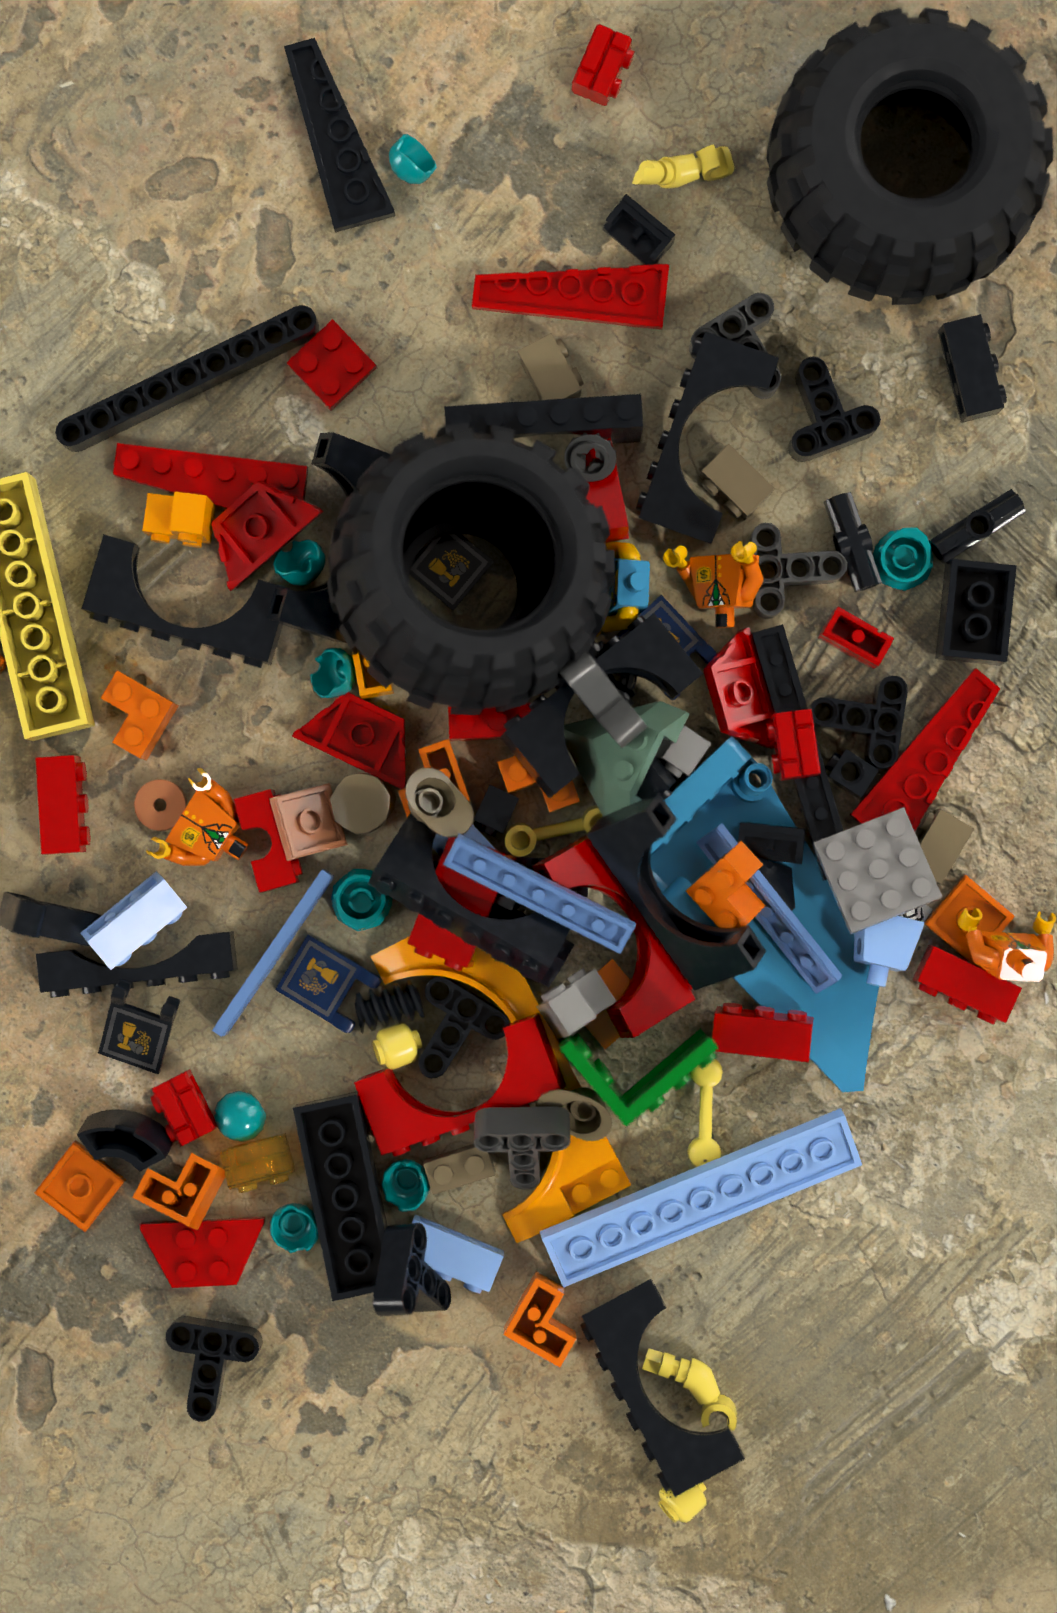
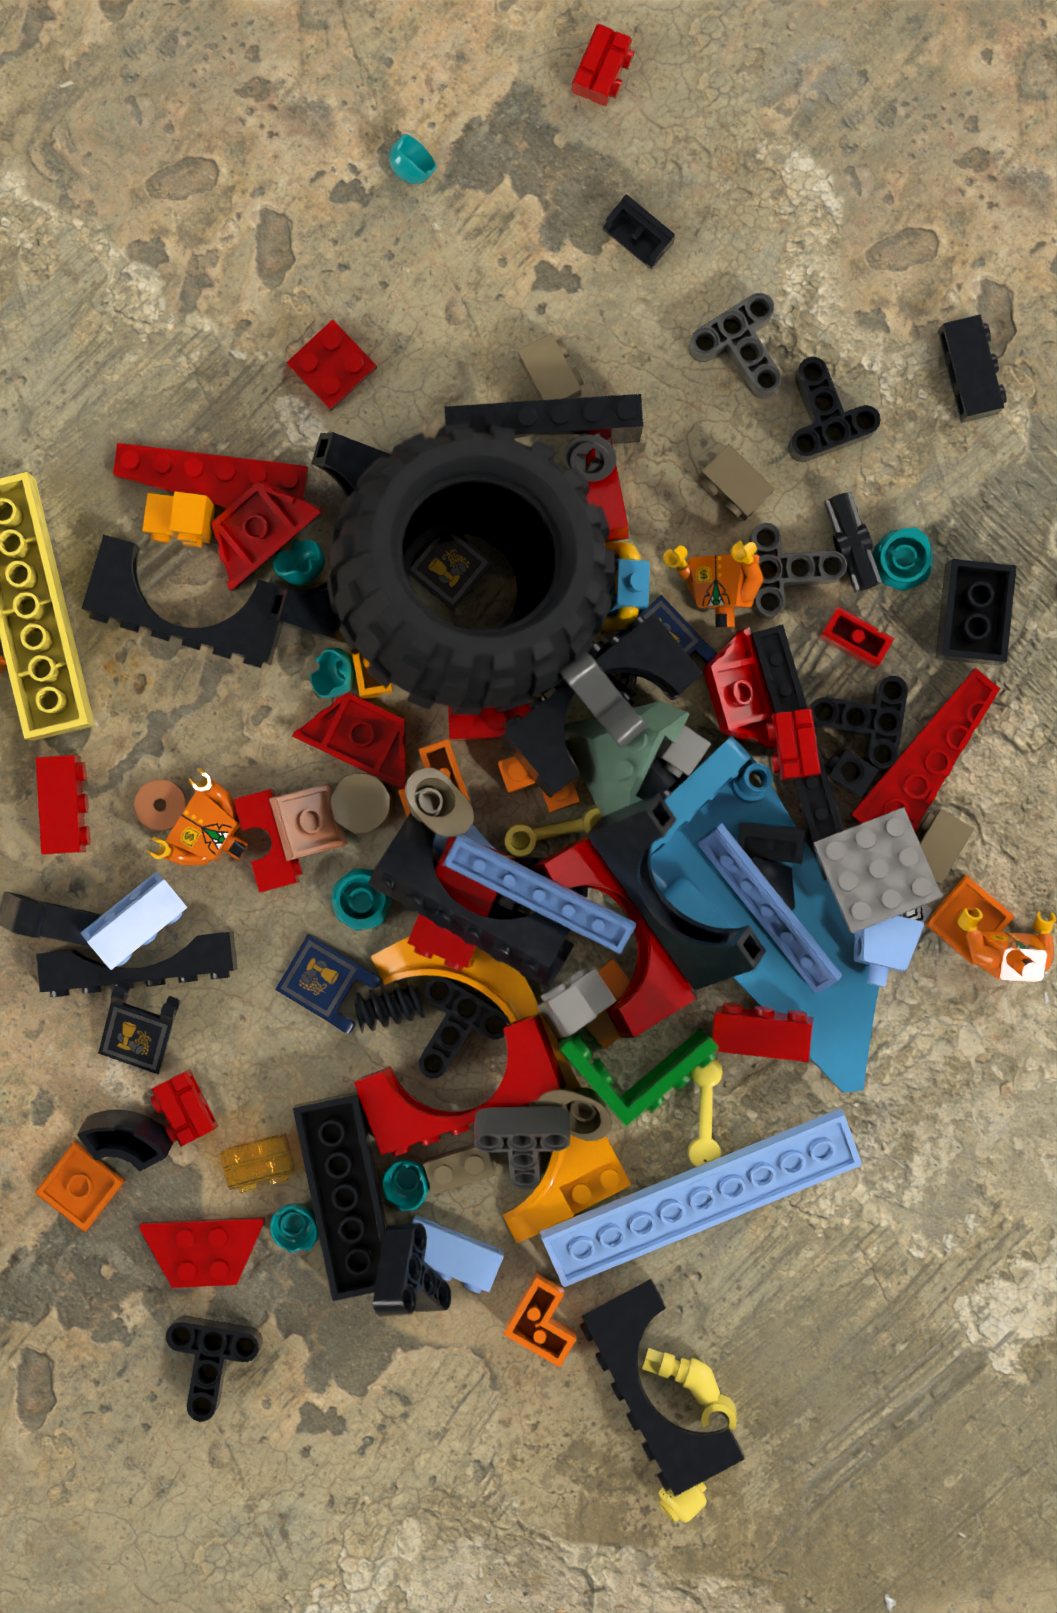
black beam [55,305,319,452] -> none
orange brick [101,670,179,761] -> none
orange brick [132,1153,228,1230] -> none
medium blue tile [212,869,334,1037] -> none
teal hair [214,1091,266,1142] -> none
black wing [284,38,396,233] -> none
light yellow head [372,1023,422,1070] -> none
red wing [472,264,669,330] -> none
black brick [474,785,519,837] -> none
light yellow piece [632,144,734,188] -> none
black arch [635,331,779,544] -> none
orange brick [685,841,766,928] -> none
black tyre [766,7,1053,305] -> none
red brick [912,945,1022,1025] -> none
black piece [929,489,1026,564] -> none

